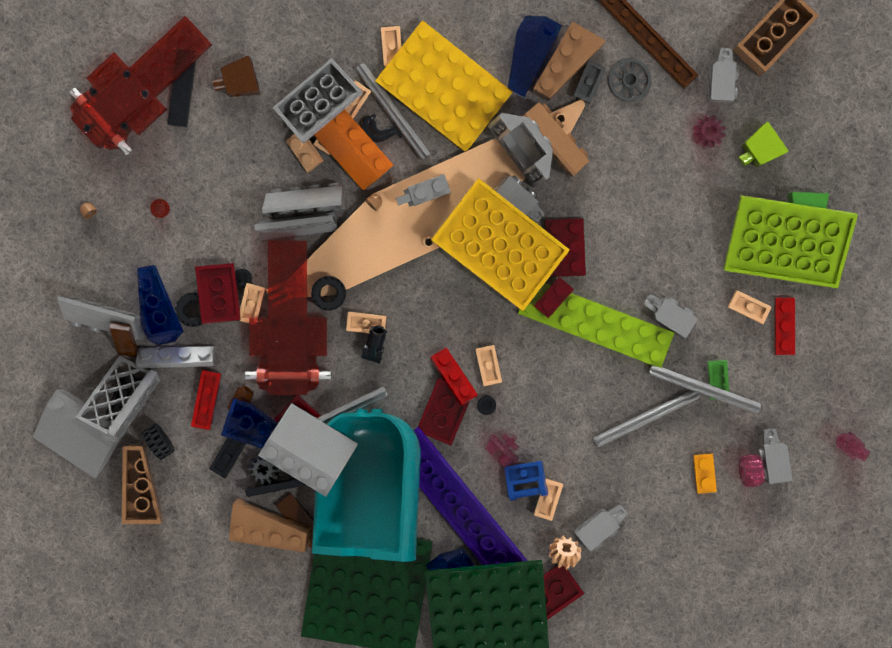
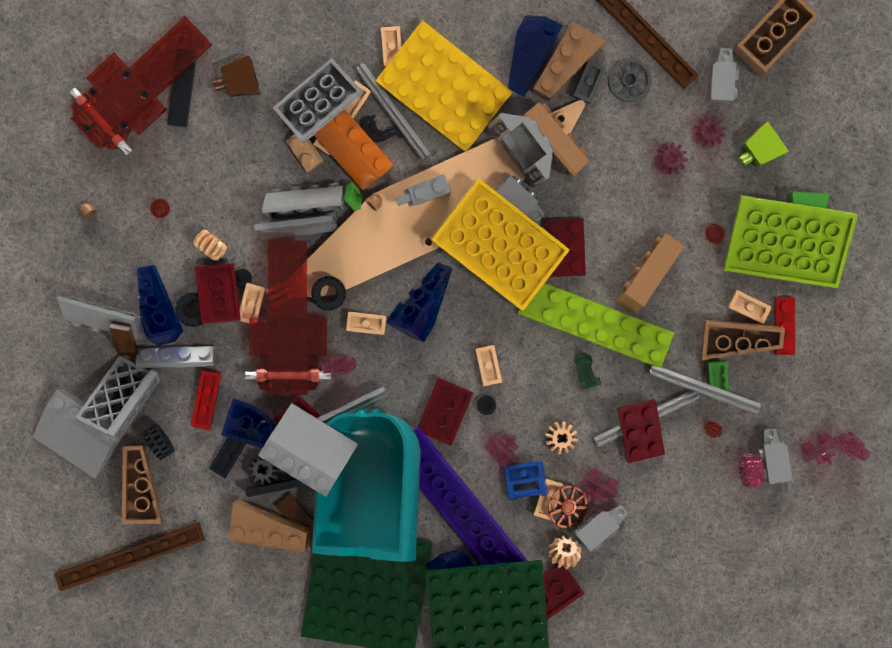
reddish brown cone [227,385,254,414] -> none
black piece [361,325,387,364] -> none
red plate [430,347,478,406] -> none
dark red plate [534,277,574,318] -> none
light grey hinge [643,294,698,338] -> none
light orange plate [693,453,717,494] -> none
none -> reddish brown tile [55,522,206,592]
none -> light nougat gear [193,230,227,260]
none -> clear pink hips [321,354,356,377]
none -> bright green plate [344,183,363,211]
none -> clear blue wedge [386,263,453,342]
none -> light nougat gear [545,421,578,454]
none -> copper wheel [548,485,589,528]
none -> clear green leg [574,352,601,389]
none -> clear pink hips [580,468,618,503]
none -> medium nougat wedge [615,233,685,314]
none -> dark red plate [617,399,665,464]
none -> clear pink gear [654,142,688,175]
none -> medium nougat wedge [700,320,785,360]
none -> clear red plate [703,421,723,438]
none -> clear red plate [705,224,725,243]
none -> clear pink hips [801,431,838,466]

